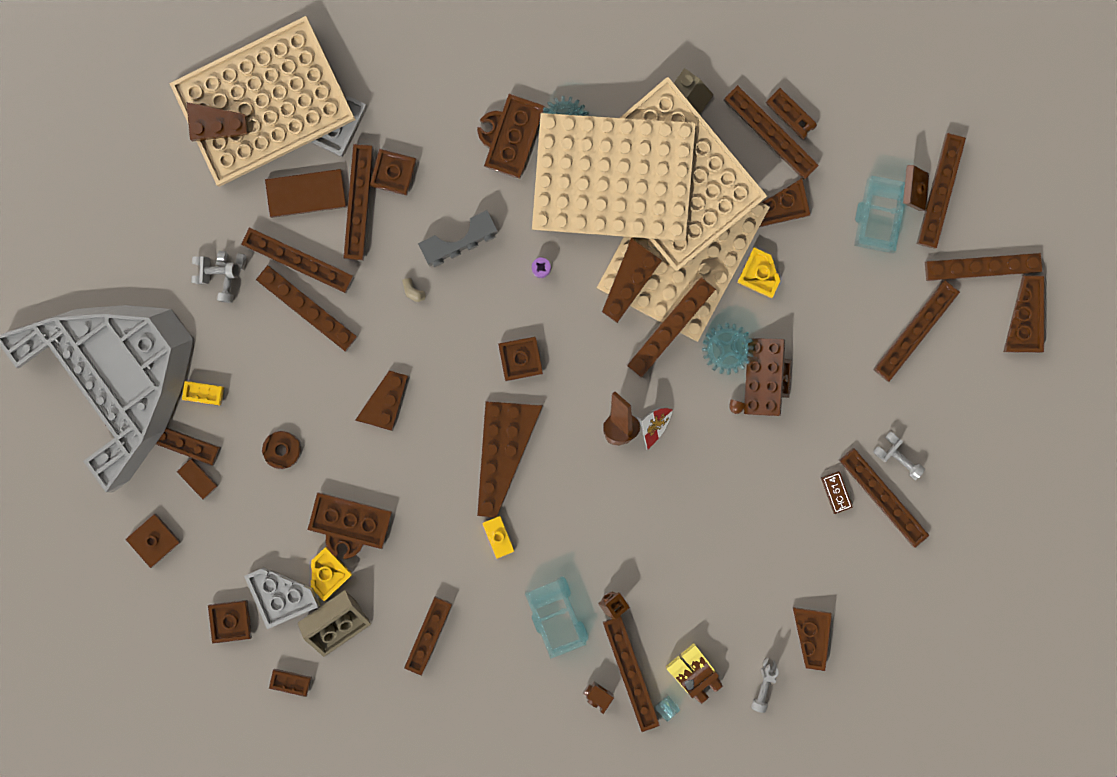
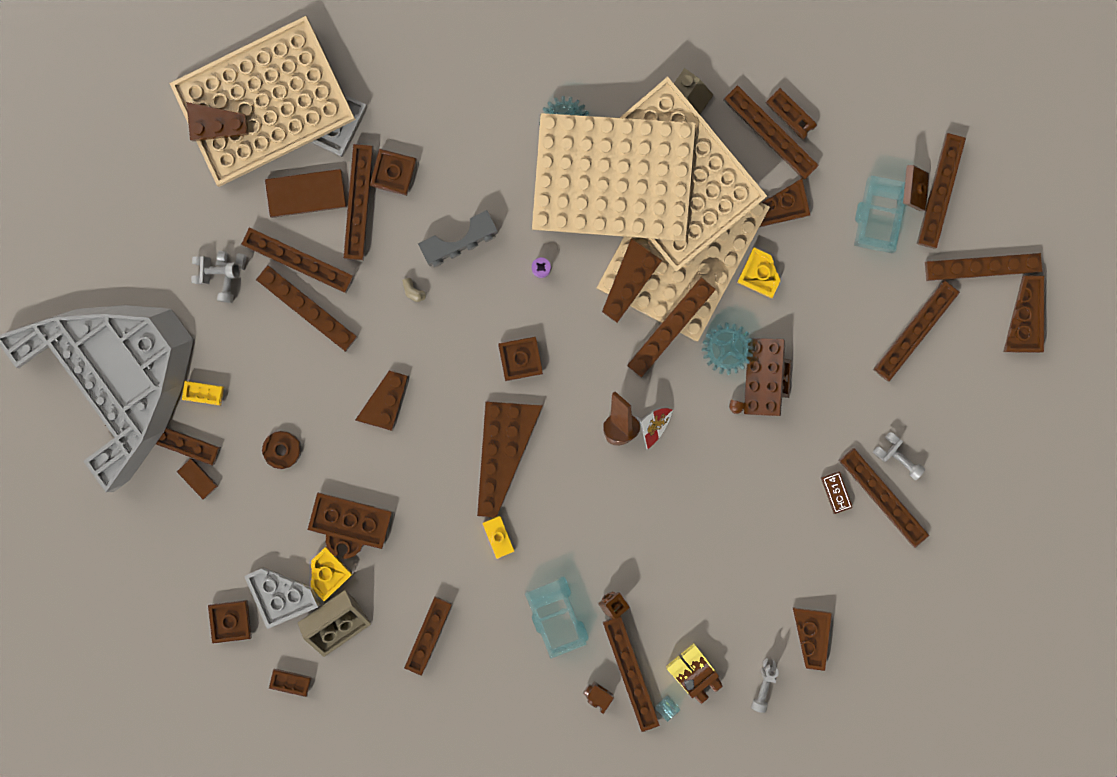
reddish brown plate [125,514,181,568] -> none
reddish brown plate [477,94,545,179] -> none

